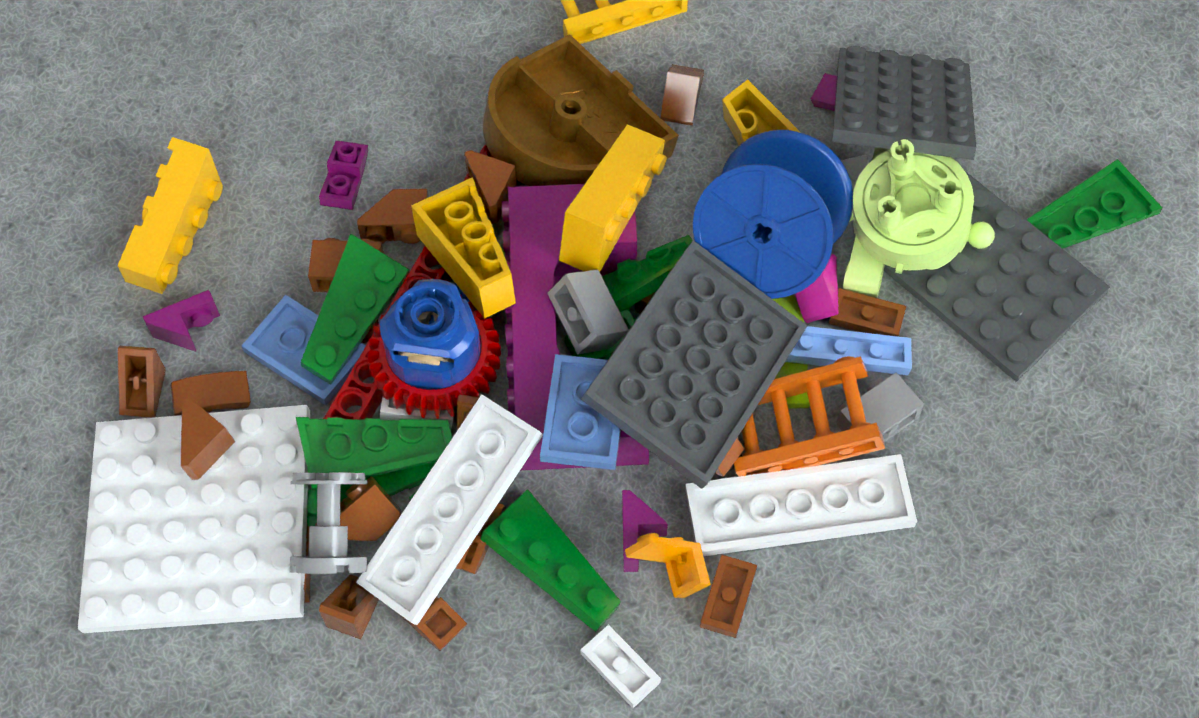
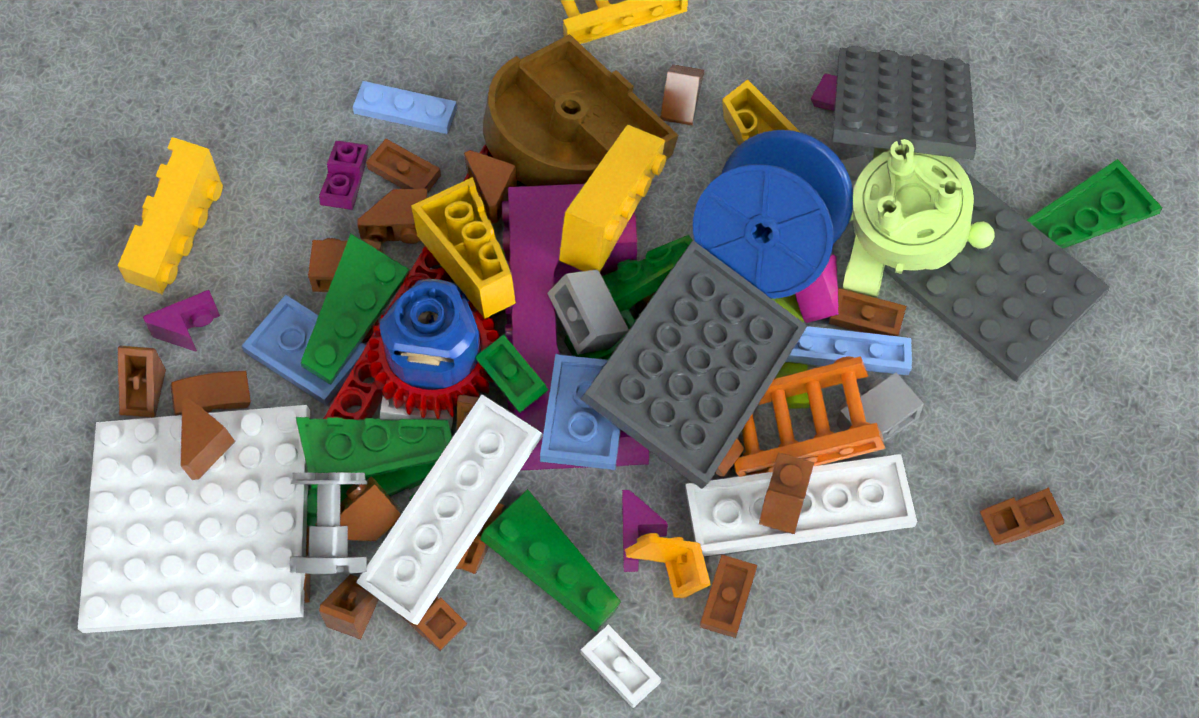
none -> light blue plate [353,81,457,134]
none -> dark orange plate [366,138,441,192]
none -> green plate [475,335,549,413]
none -> dark orange slope [759,452,815,534]
none -> dark orange slope [980,487,1064,546]

